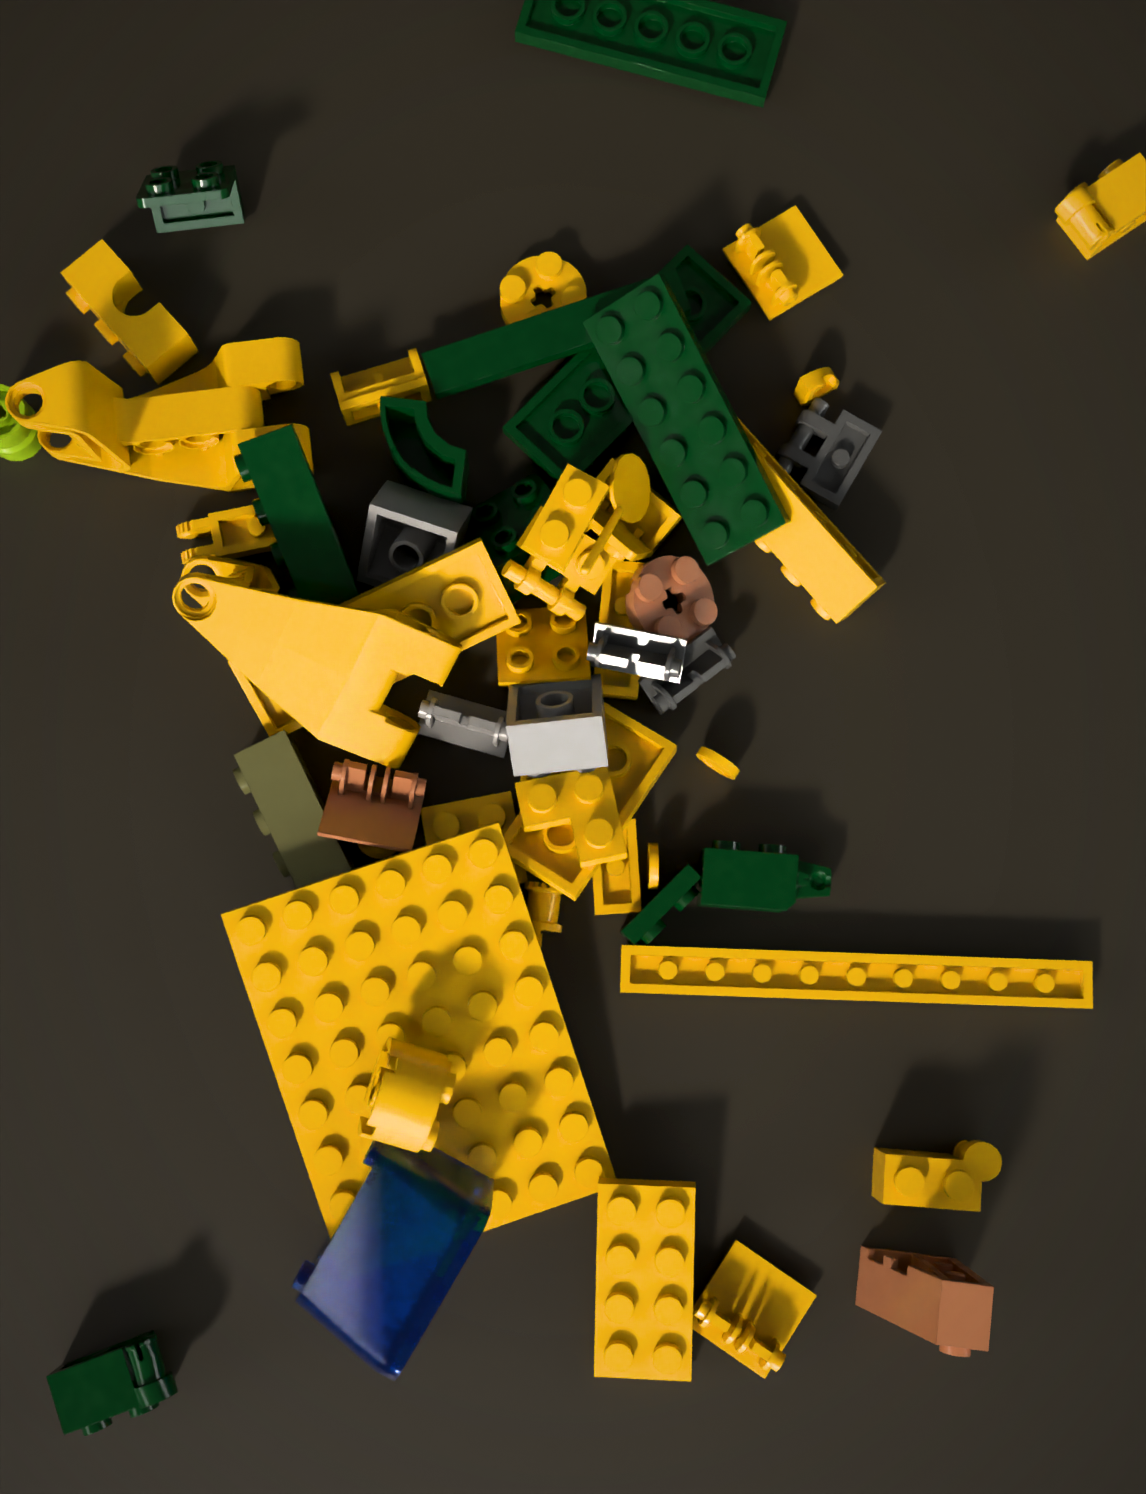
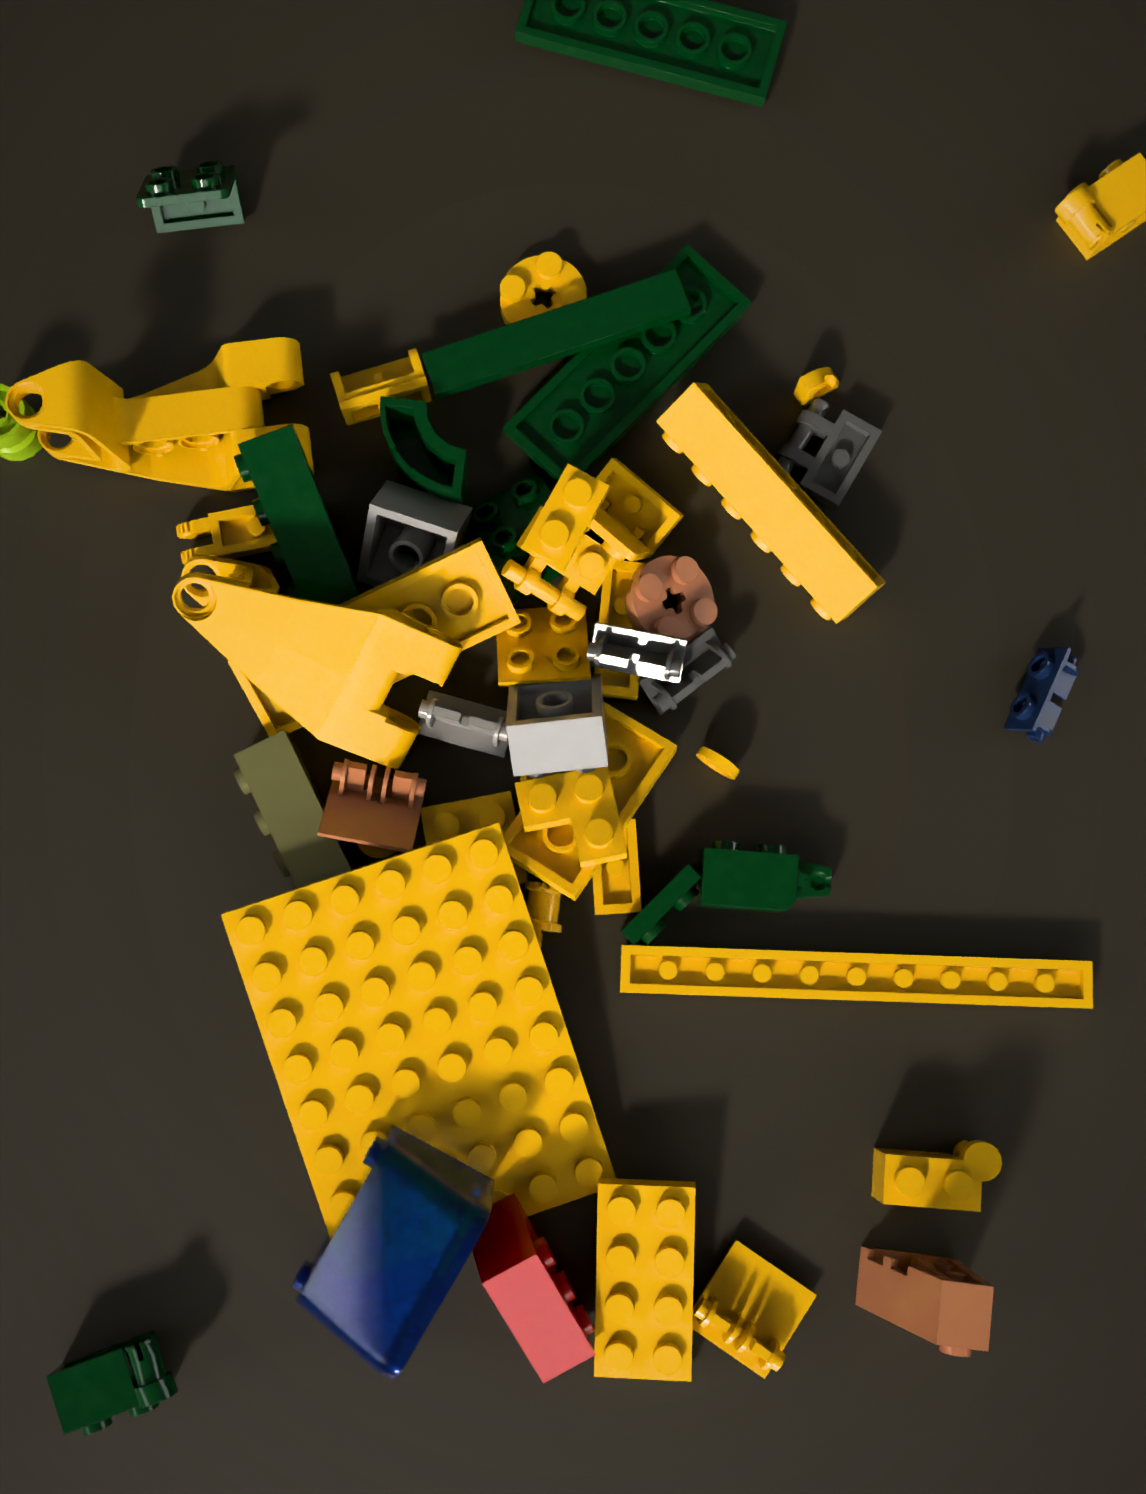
yellow arch [60,239,199,385] -> none
yellow brick [358,1037,456,1153] -> none
yellow piece [580,453,651,575] -> none
dark green plate [583,273,791,566] -> none
yellow piece [647,843,659,889] -> none
yellow hinge [722,205,843,321] -> none
none -> wedge [463,1192,596,1384]
none -> dark blue hinge [1004,647,1080,743]

